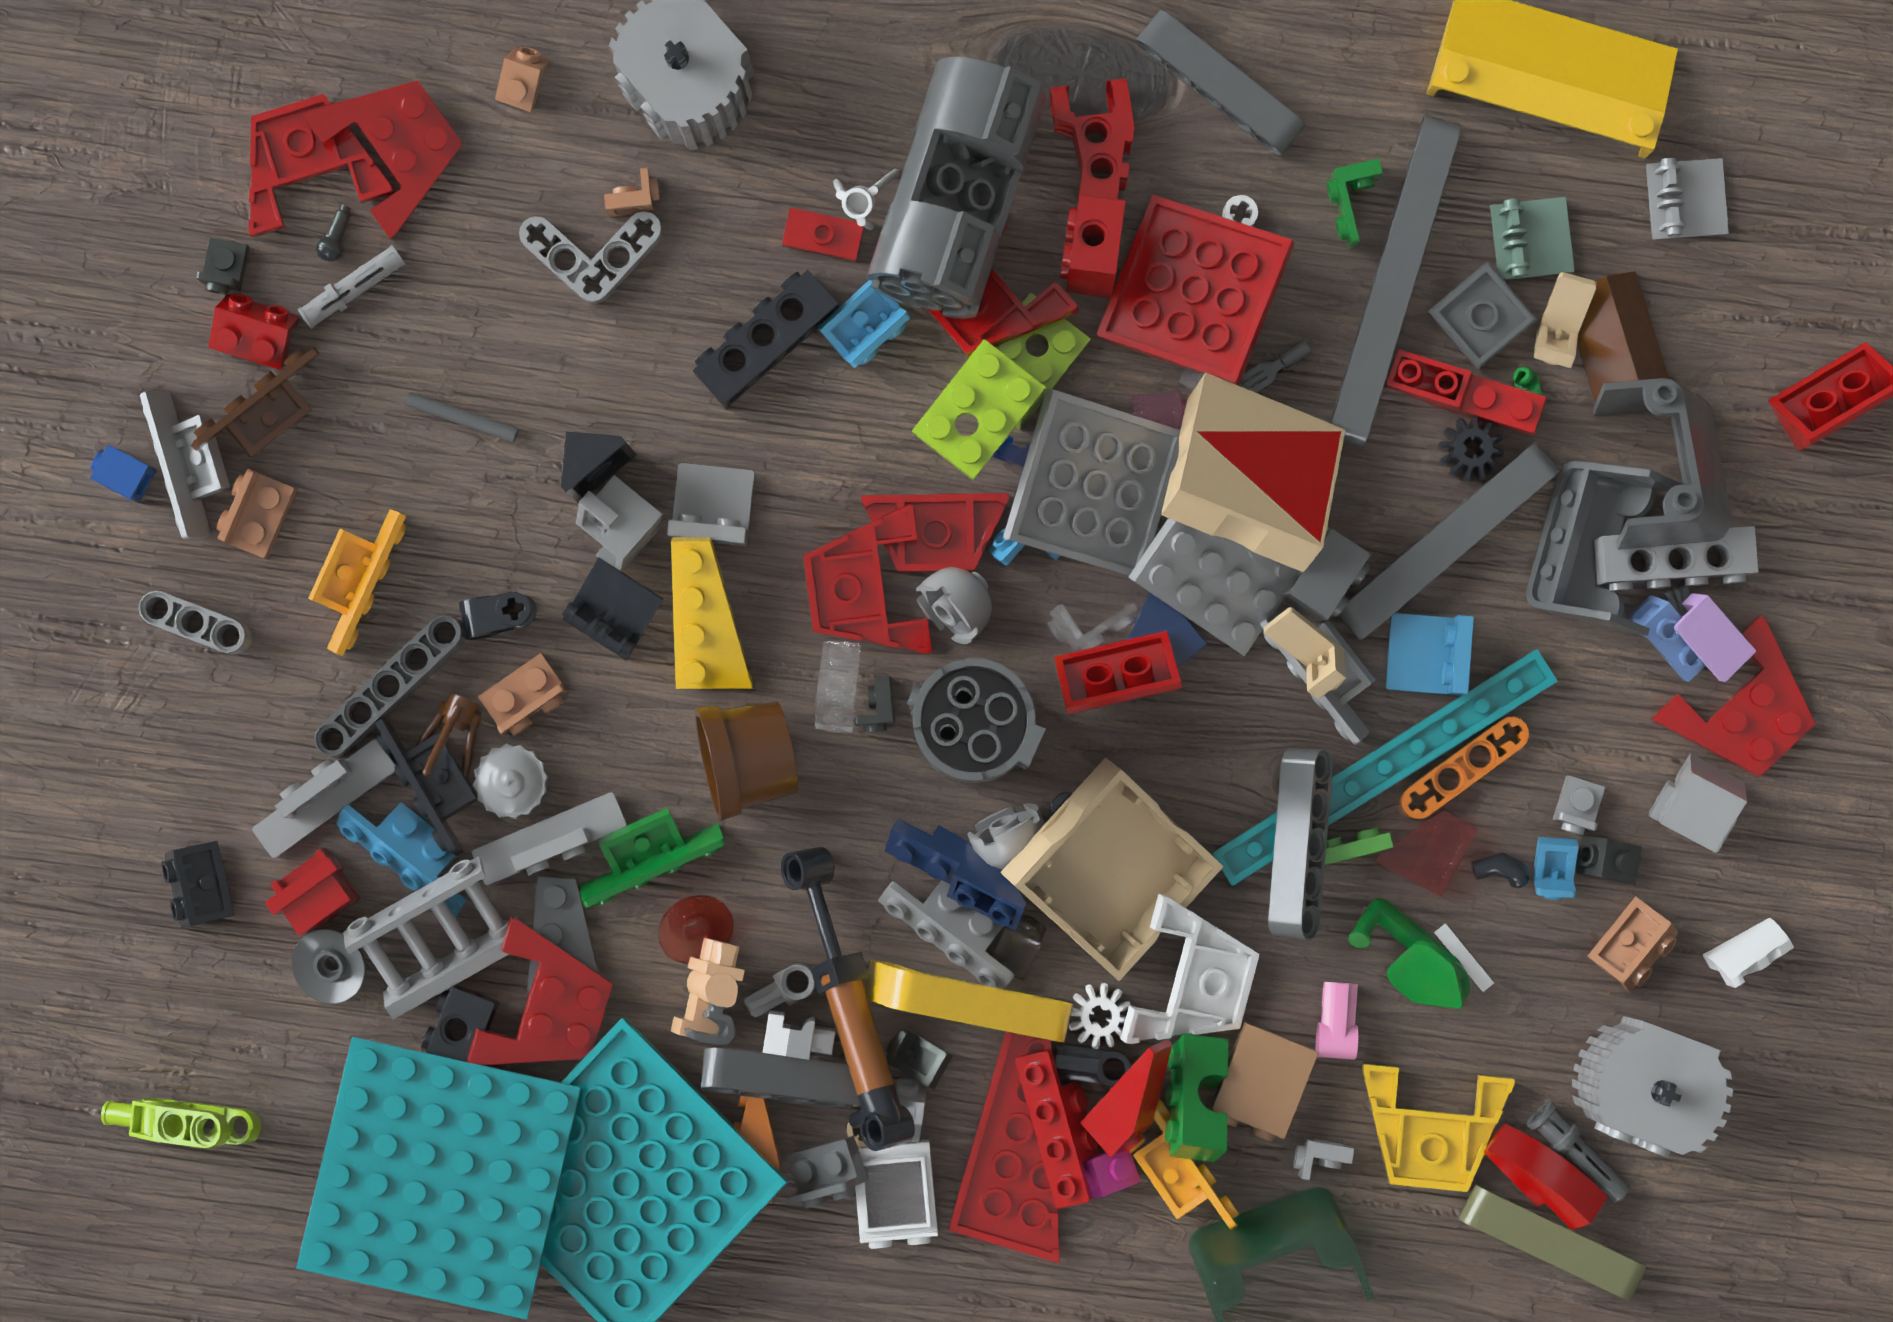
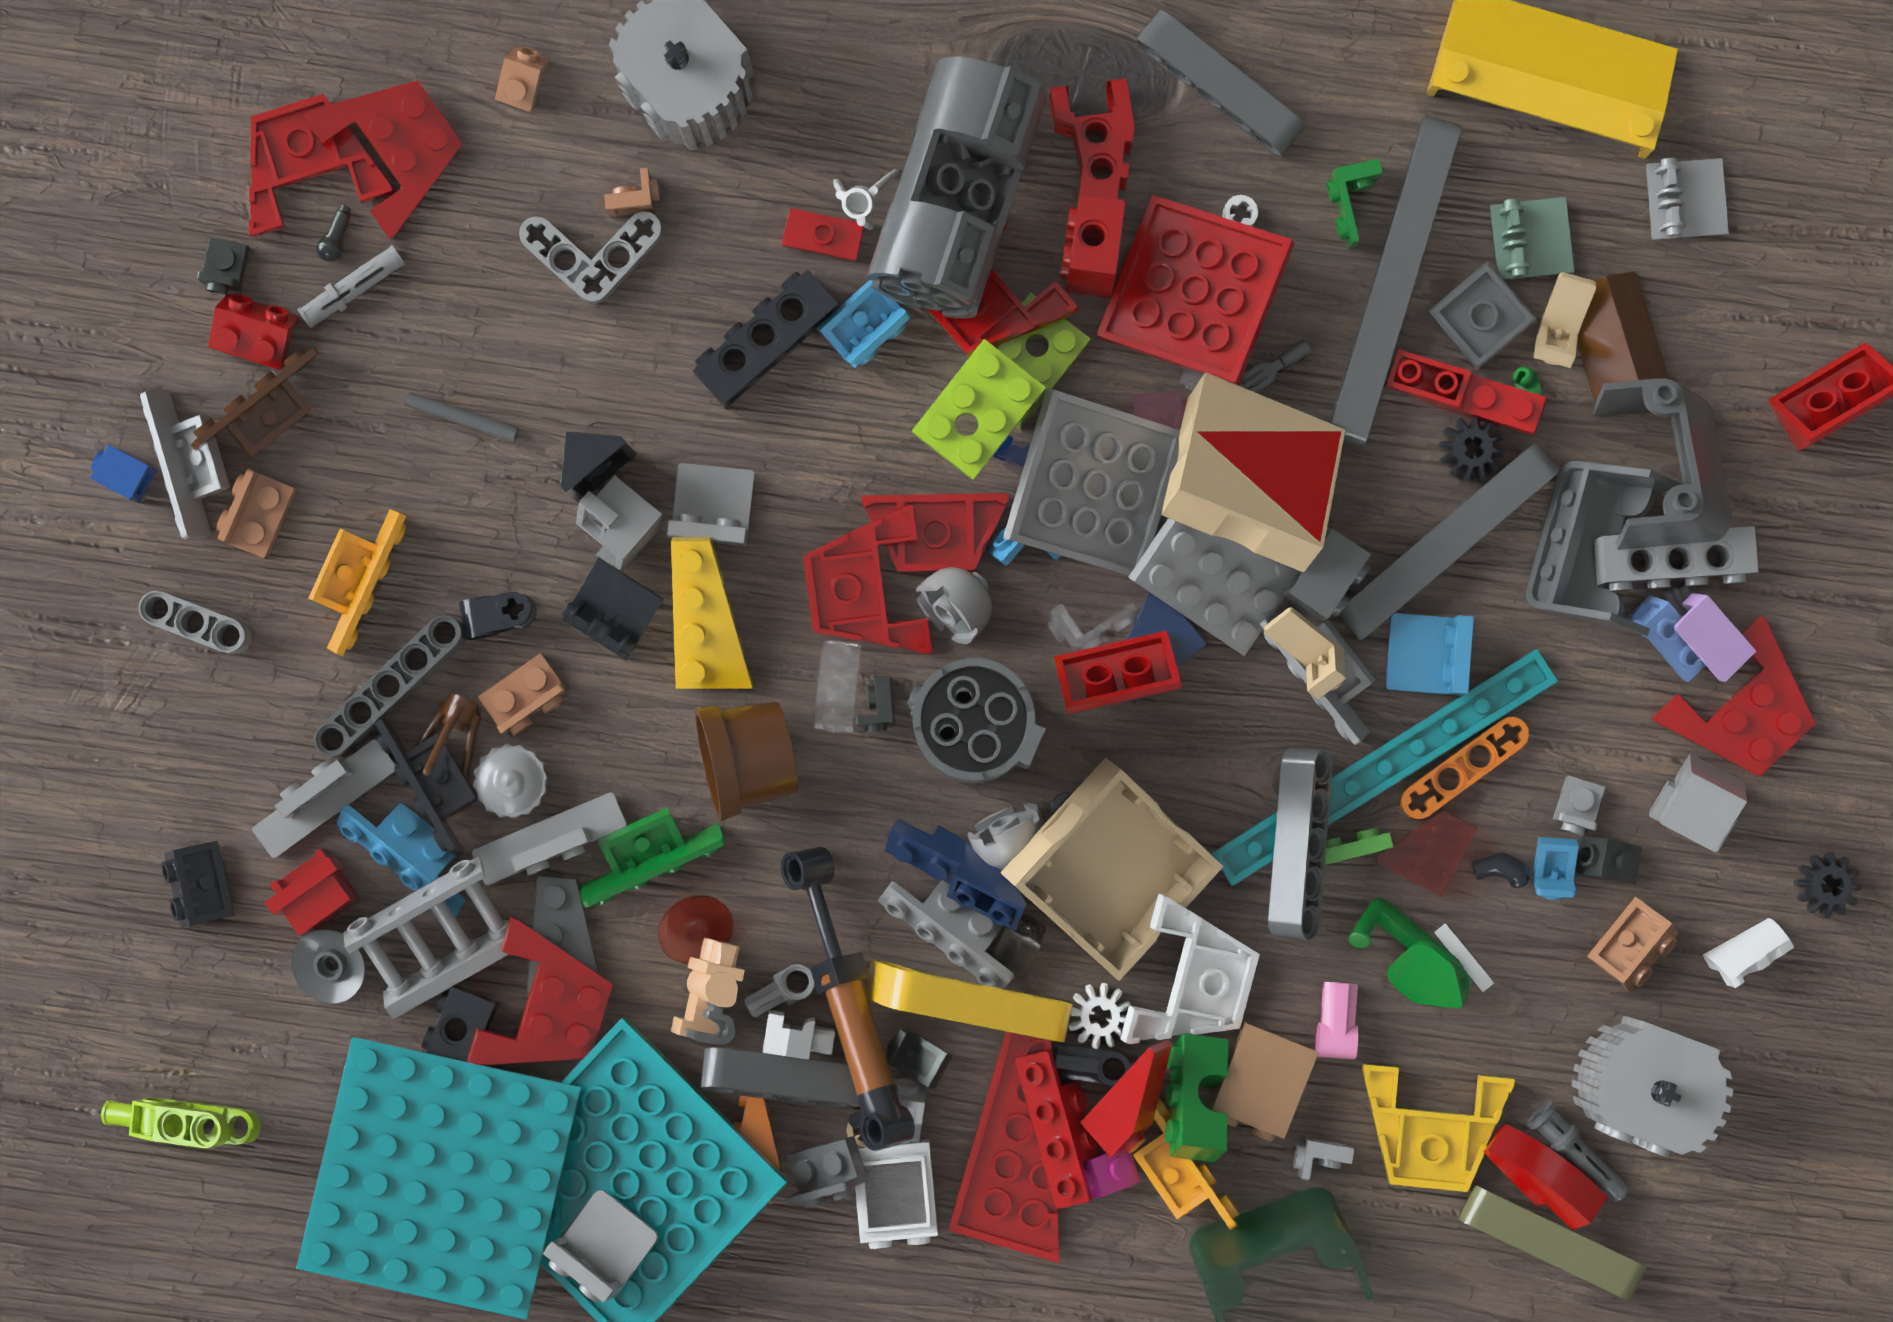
none -> light grey bracket [543,1190,659,1303]
none -> black gear [1793,852,1863,918]

